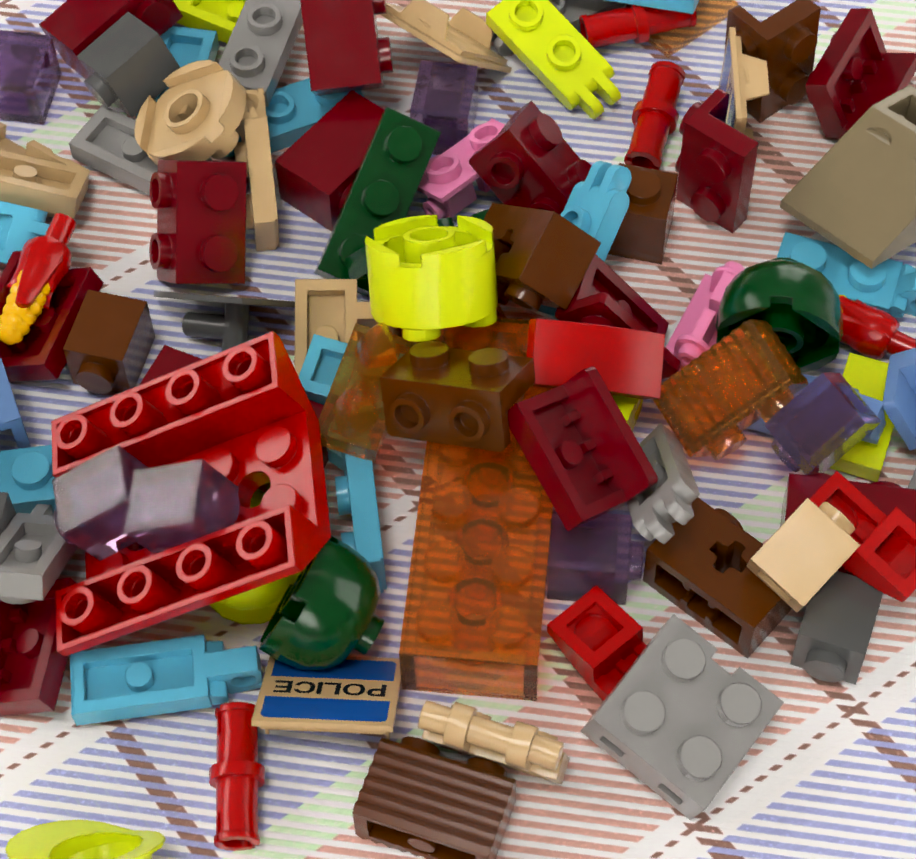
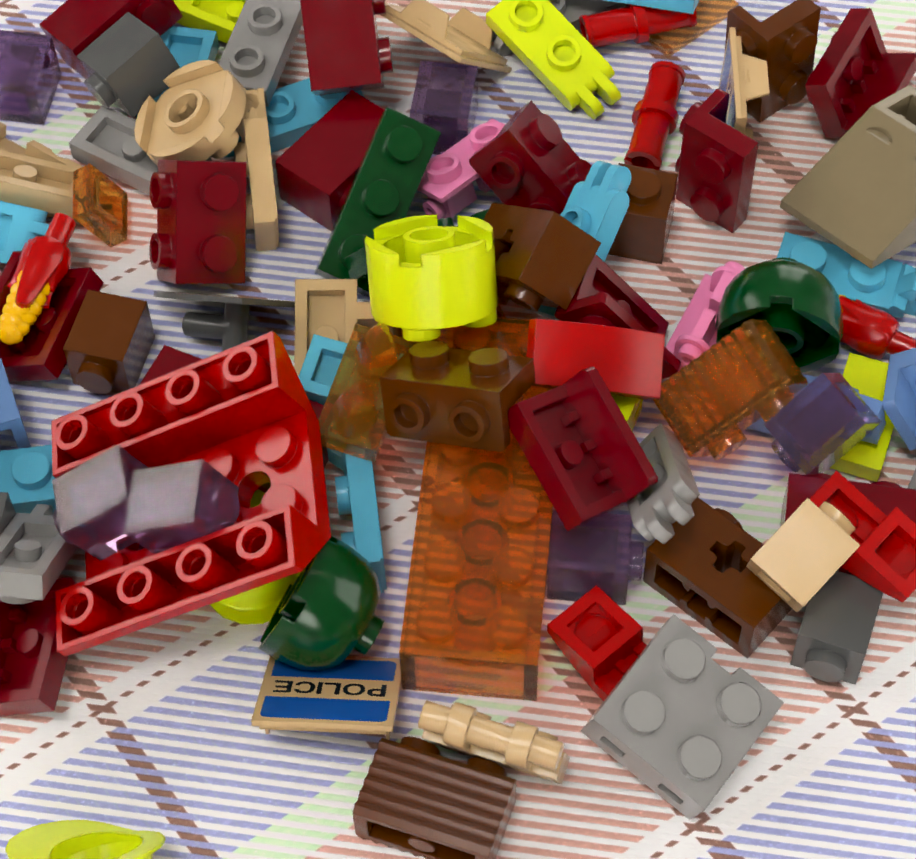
medium azure hinge [70,634,263,726] -> none
red pin [209,702,265,851] -> none
none -> clear orange tile [73,163,128,247]

